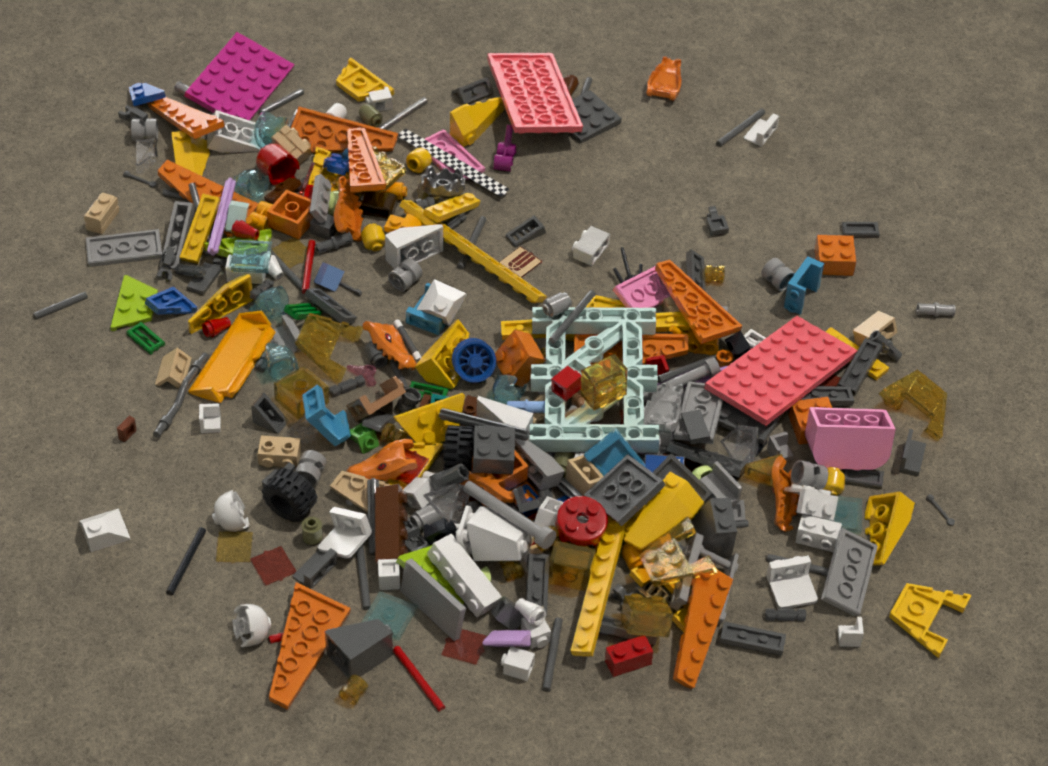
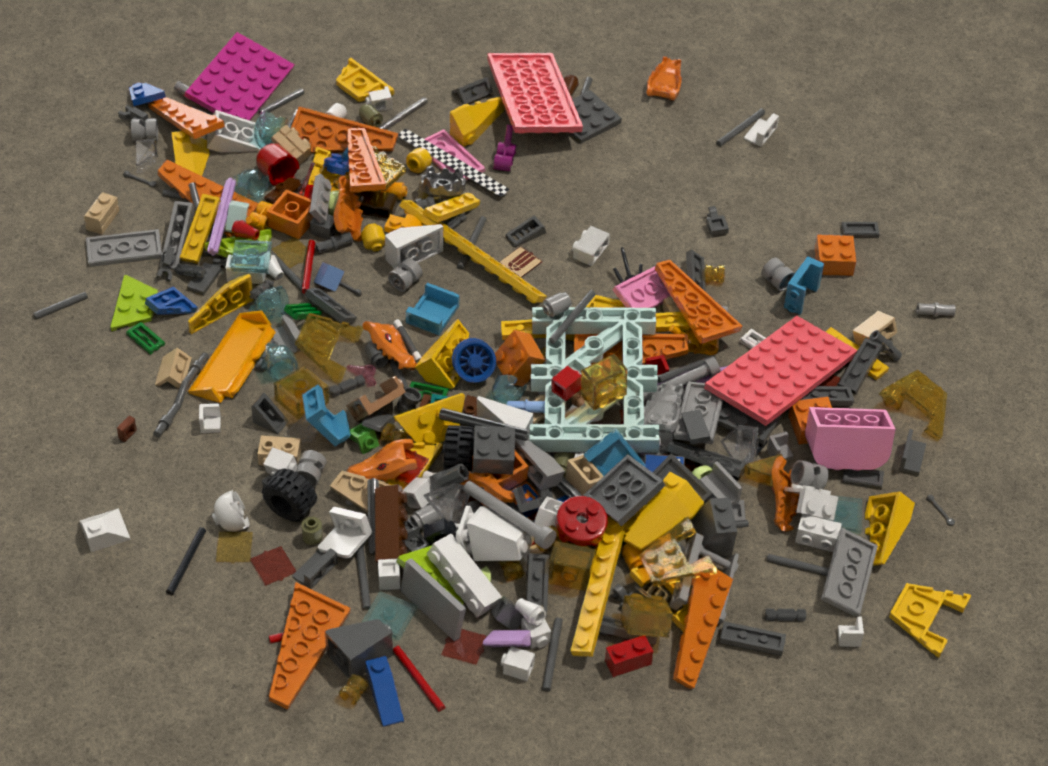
red cone [202,317,231,338] -> none
white cylinder [233,604,271,647] -> none
white slope [417,279,467,326] -> none
orange bush [716,350,733,367] -> none
black brick [725,330,752,359] -> none
white bracket [767,555,818,609] -> none
yellow head [823,467,845,496] -> none
none -> white brick [263,447,297,476]
none -> blue slope [365,656,404,727]

